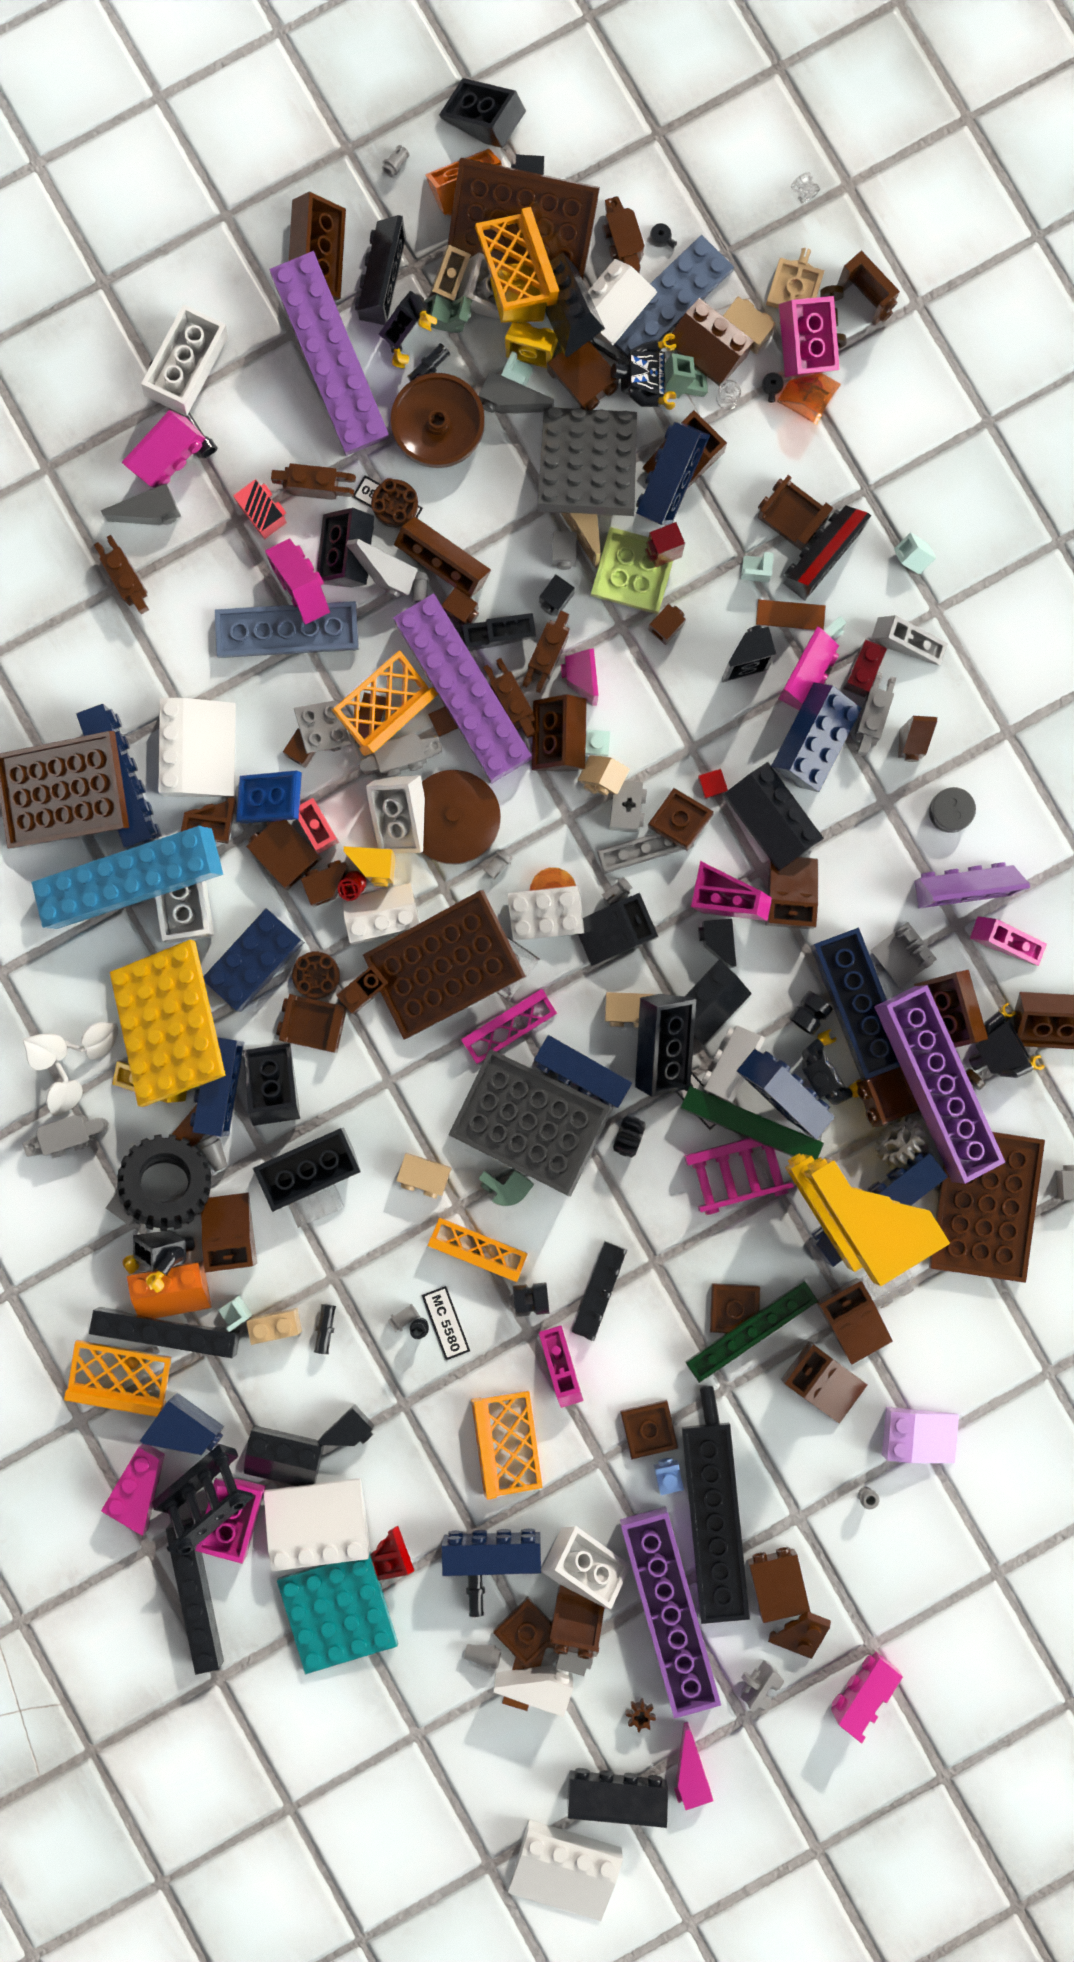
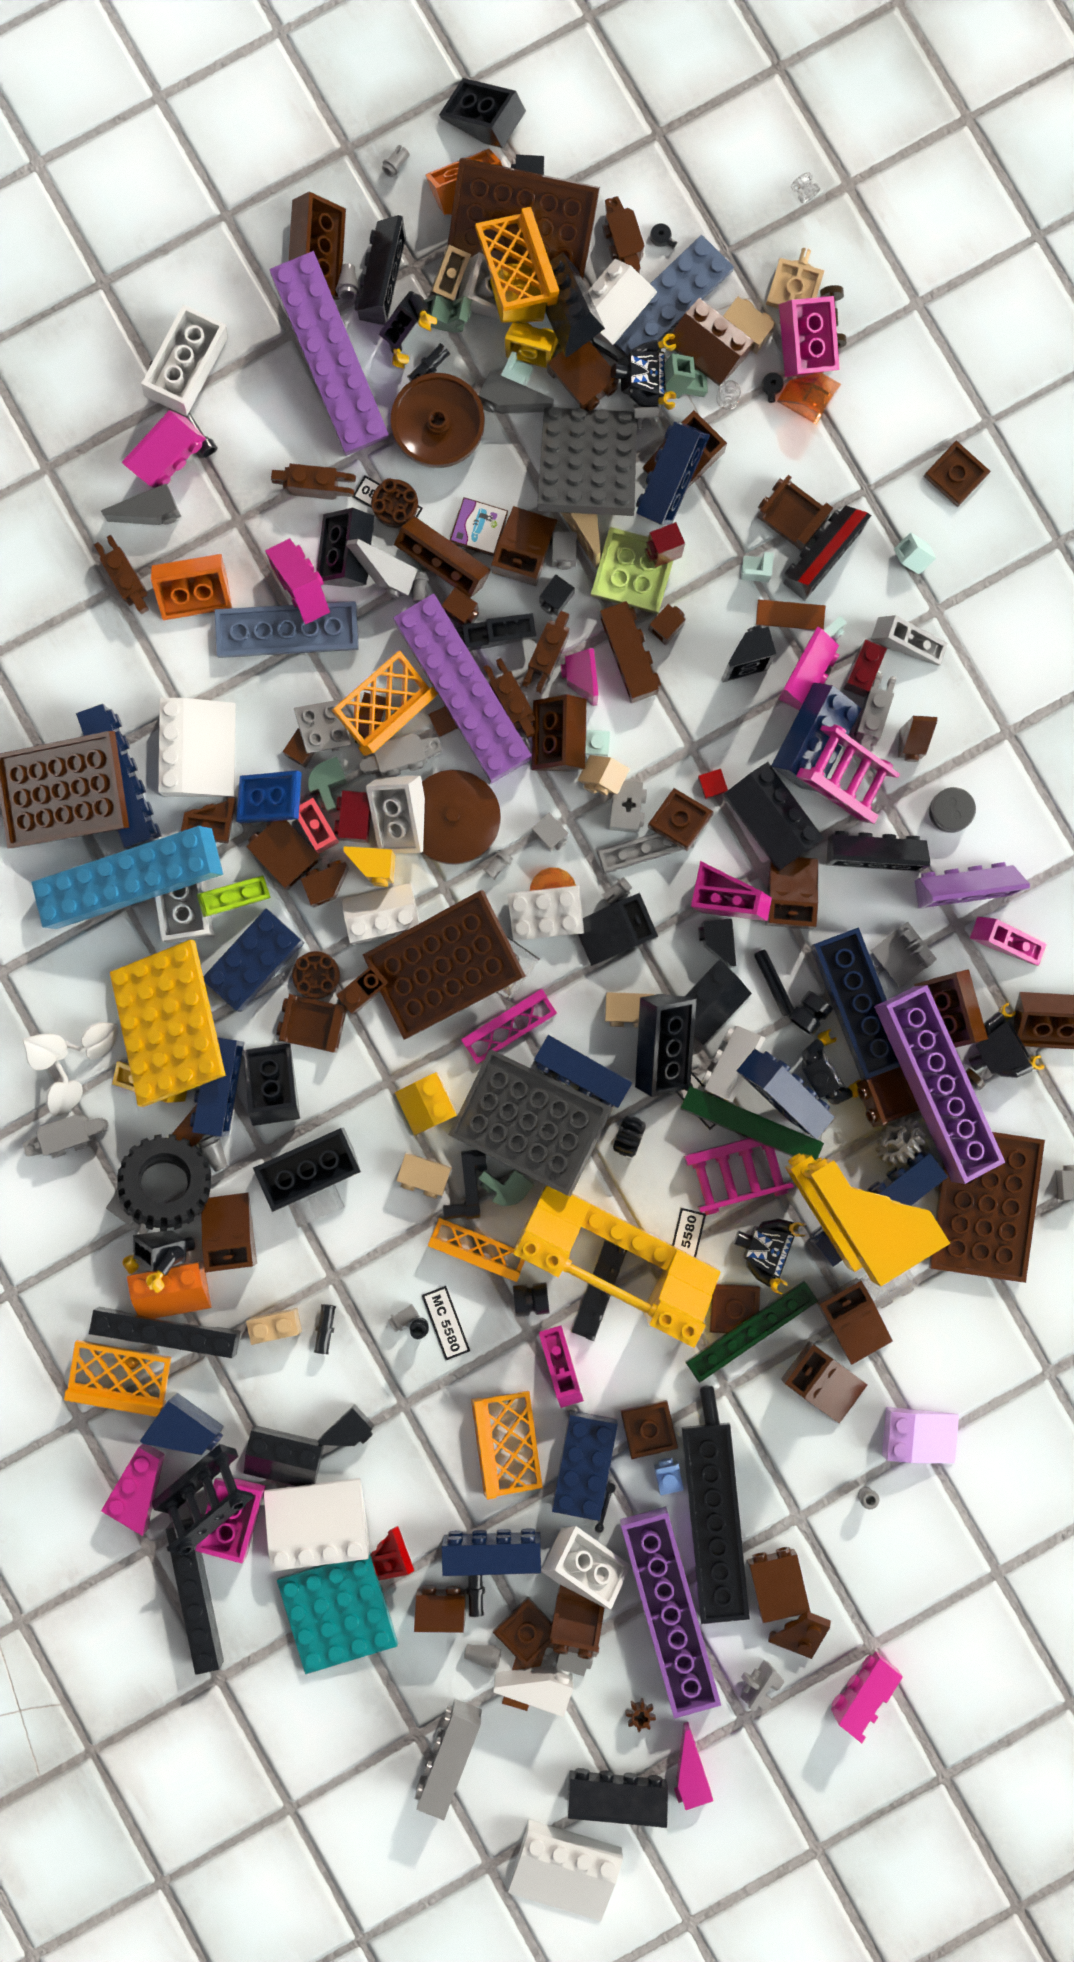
light aqua panel [218,1296,252,1332] -> none
brick [233,479,287,540] -> none
red wheel [337,871,367,901] -> none
reddish brown panel [837,250,900,325] -> none
none -> orange slope [151,554,232,620]
none -> lime tile [196,875,271,917]
none -> sand green brick [308,757,347,814]
none -> dark red brick [334,790,371,843]
none -> light grey cone [336,263,359,302]
none -> yellow slope [394,1072,458,1136]
none -> reddish brown slope [414,1585,466,1633]
none -> light grey brick [414,1699,482,1820]
none -> black beam [443,1150,487,1220]
none -> tile [450,497,508,557]
none -> reddish brown slope [491,506,558,587]
none -> yellow brick [514,1185,720,1348]
none -> light grey brick [532,812,568,852]
none -> dark blue brick [552,1410,618,1521]
none -> black hinge [595,1483,616,1533]
none -> reddish brown brick [599,601,661,703]
none -> light grey tile [633,404,658,429]
none -> sticker [672,1208,706,1257]
none -> torso [734,1218,807,1295]
none -> black axle [754,949,794,1016]
none -> dark pink fence [796,725,900,824]
none -> black slope [826,831,930,872]
none -> reddish brown tile [923,440,991,507]

